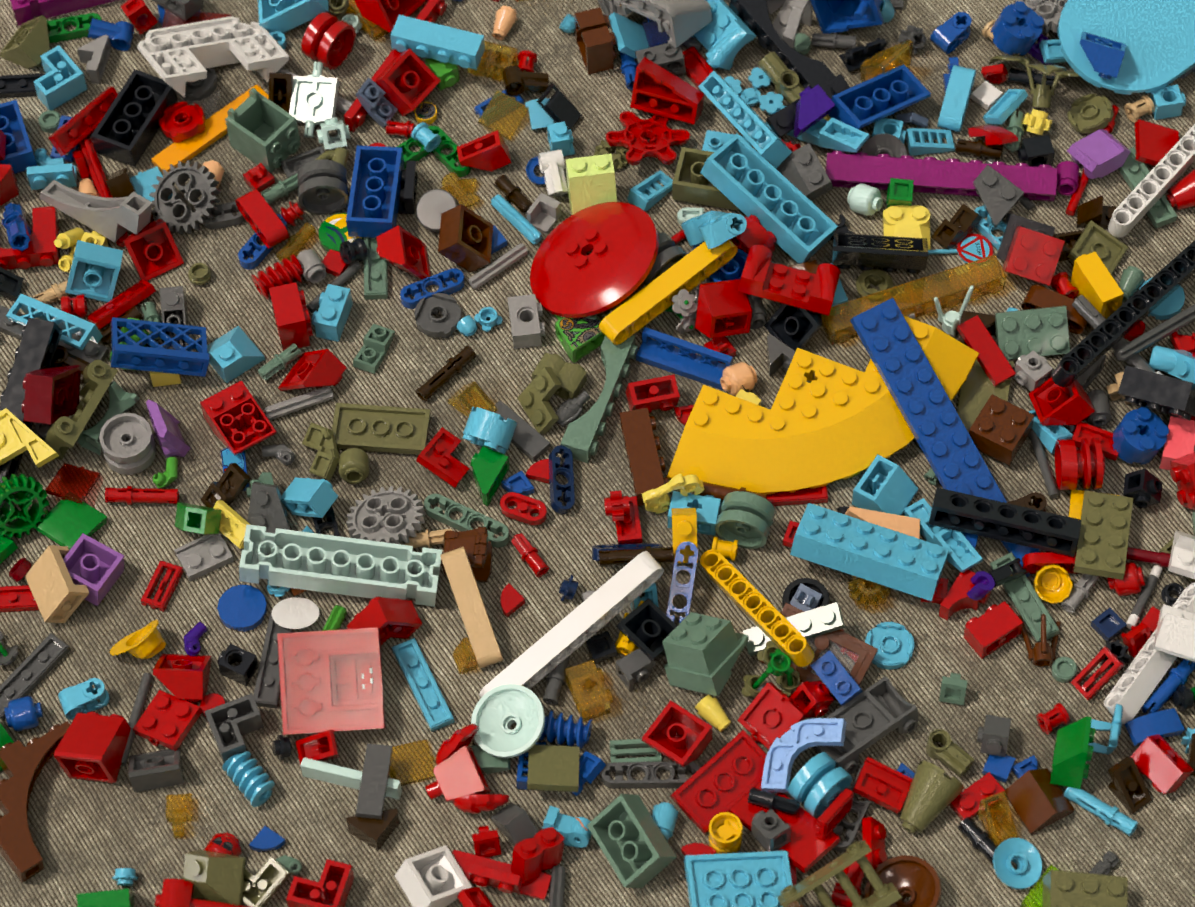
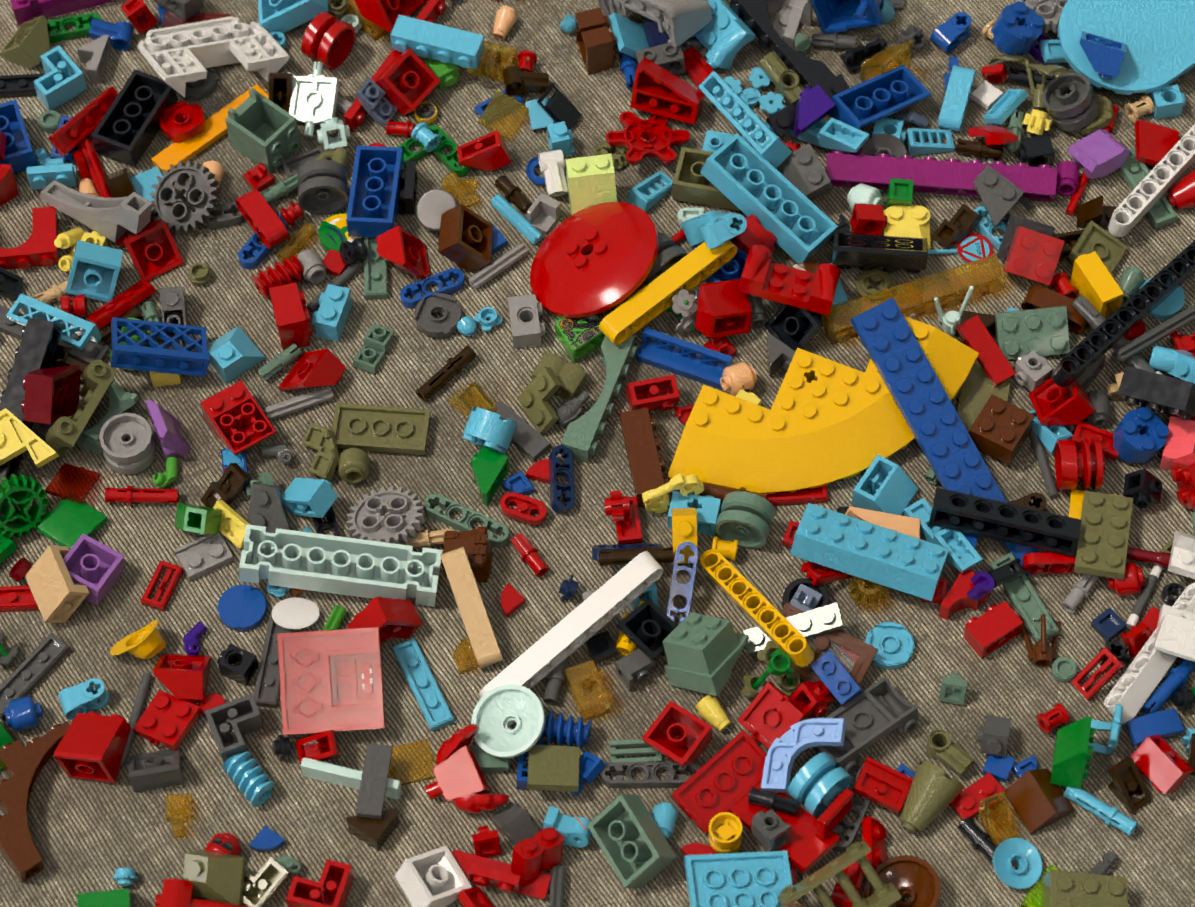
blue piece [2,203,32,251] -> none
red plate [416,427,470,488] -> none
yellow hair [1034,564,1073,604] -> none
none -> red tile [801,562,853,586]
none -> red brick [850,203,887,235]
none -> dark grey wheel [1043,72,1100,131]

